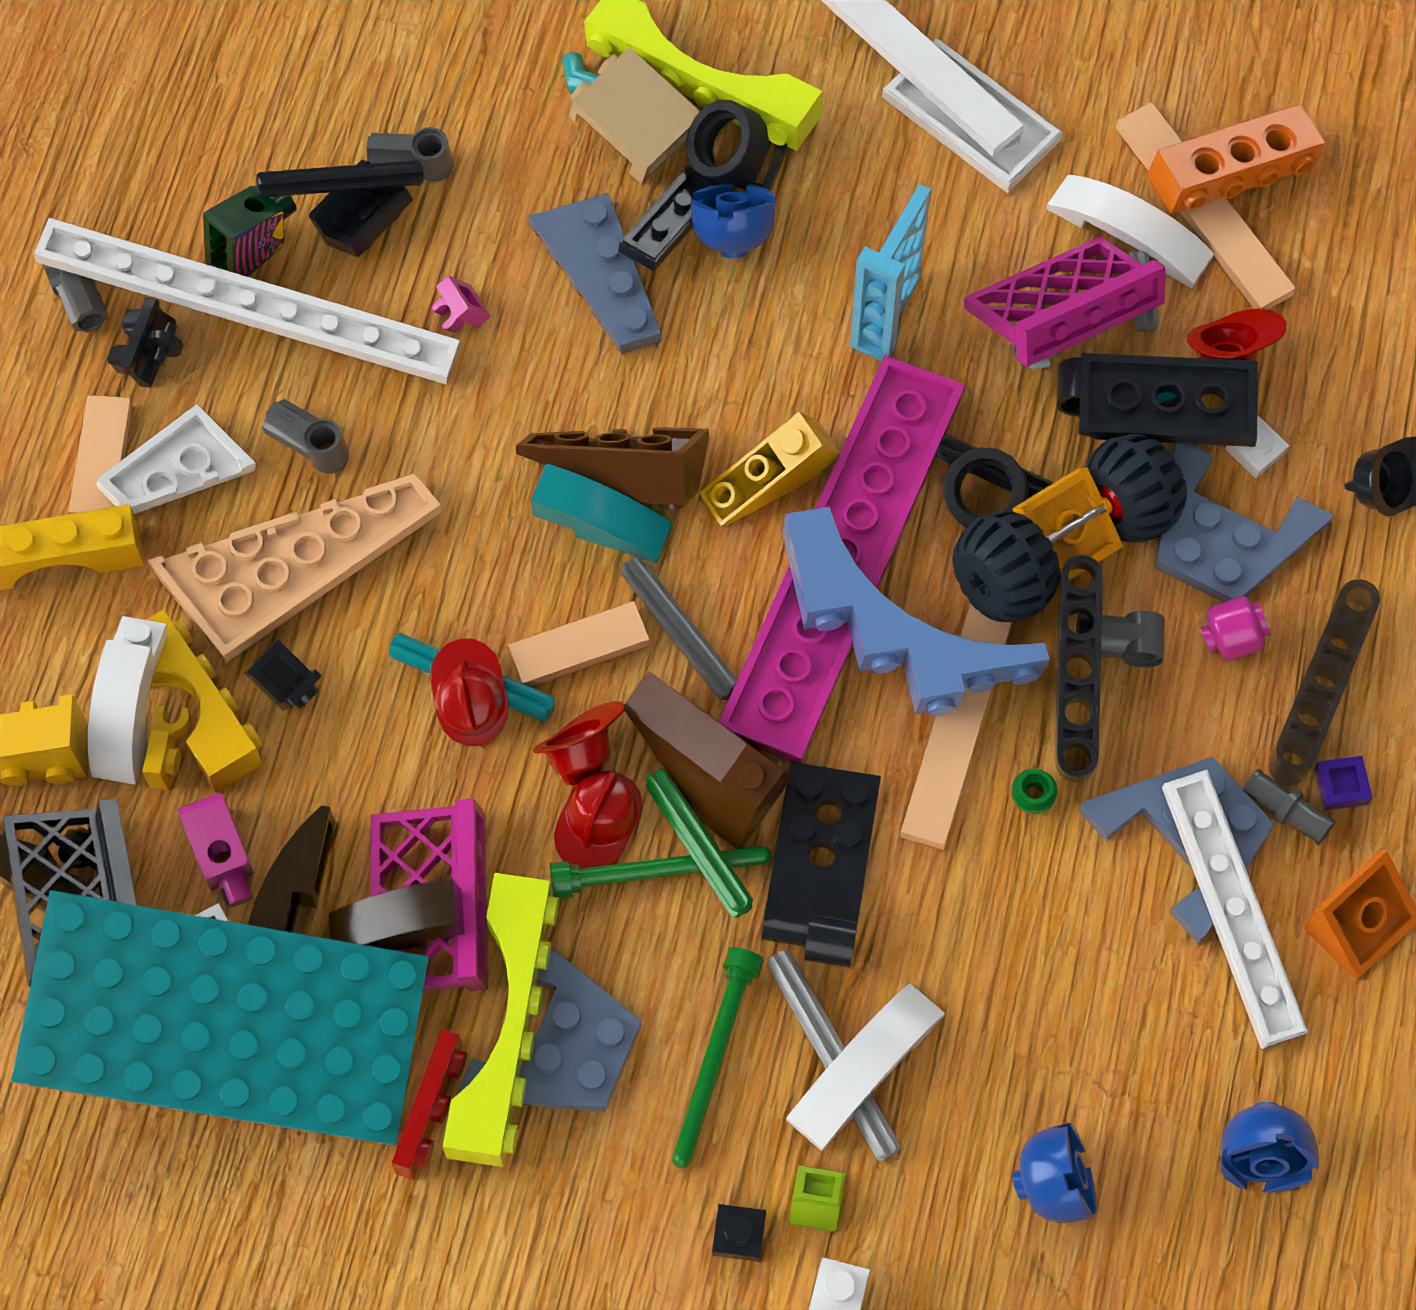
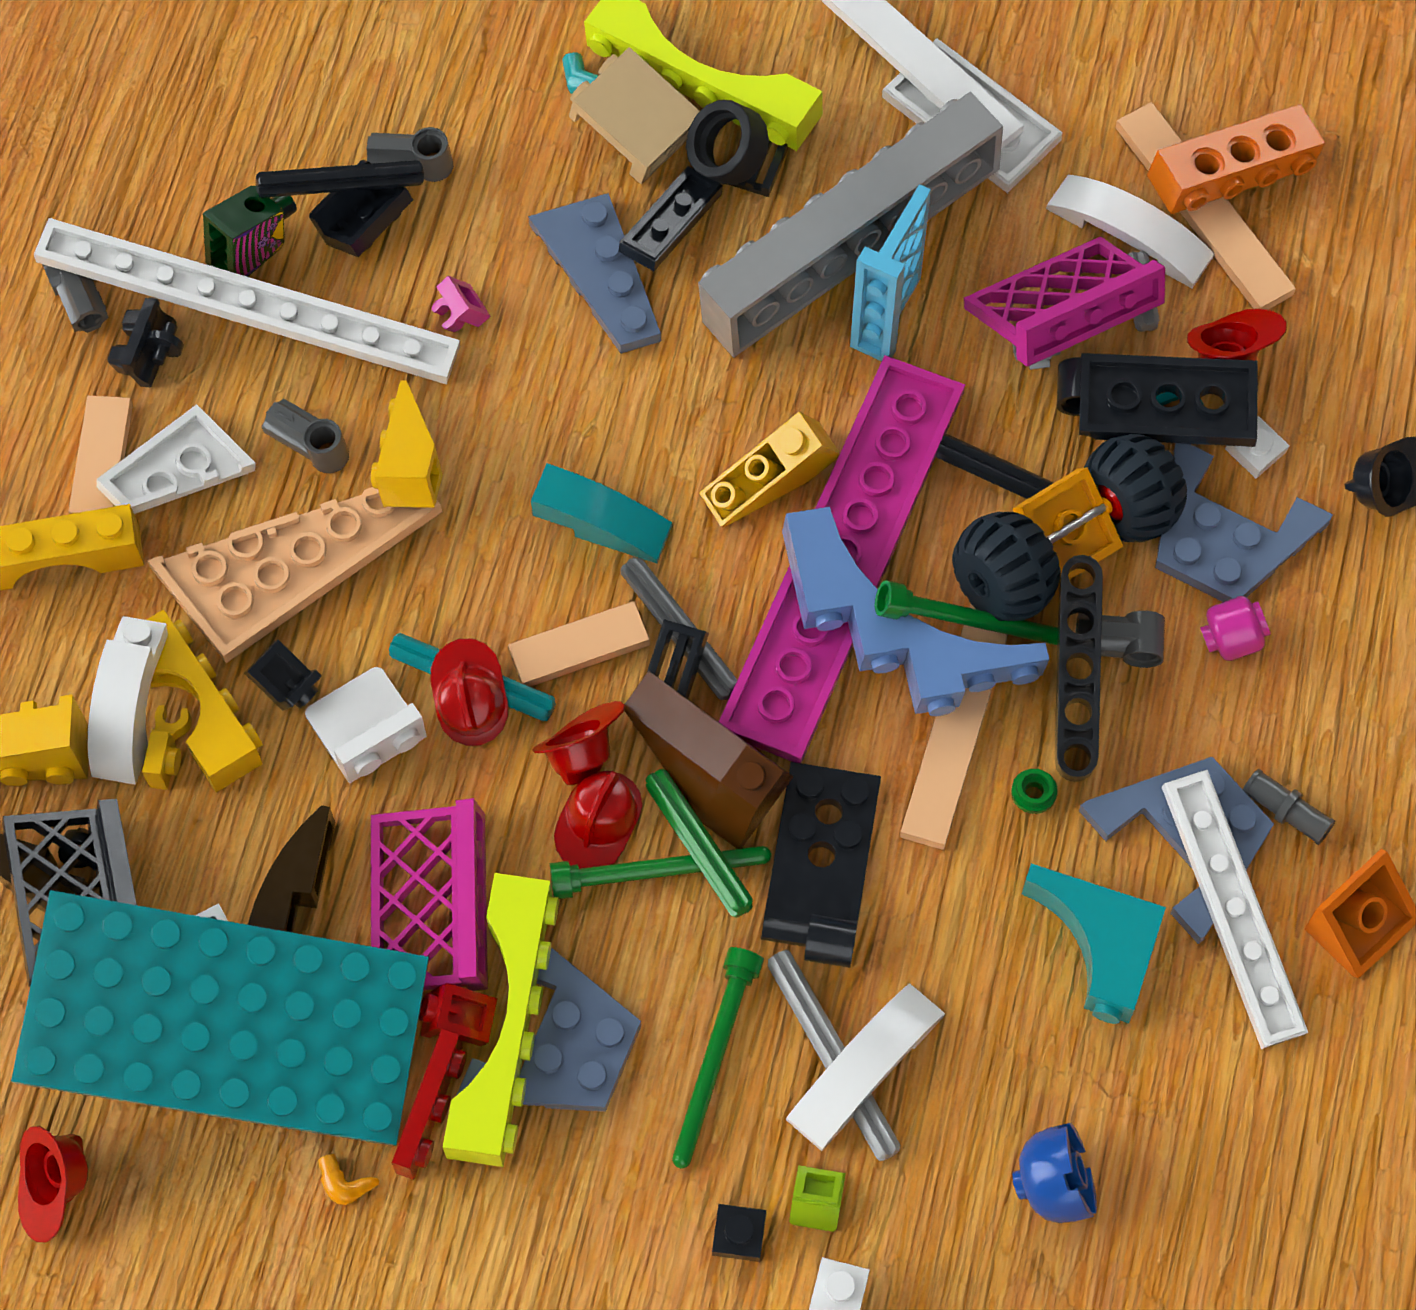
dark pink torso [177,792,254,908] -> none
dark brown slope [329,878,464,951] -> none
reddish brown wedge [516,427,709,510] -> none
blue cylinder [691,184,775,259] -> none
black tyre [943,447,1029,528] -> none
blue cylinder [1220,1102,1319,1192] -> none
clear smoke beam [1268,579,1380,786] -> none
dark purple plate [1314,756,1373,811] -> none
none -> red piece [18,1126,88,1242]
none -> white bracket [305,667,427,784]
none -> light orange animal [318,1154,380,1205]
none -> yellow slope [371,380,443,508]
none -> red bracket [418,983,498,1047]
none -> black tile [647,619,709,699]
none -> light grey brick [698,91,1003,358]
none -> green piece [875,580,1058,646]
none -> teal arch [1021,863,1166,1024]

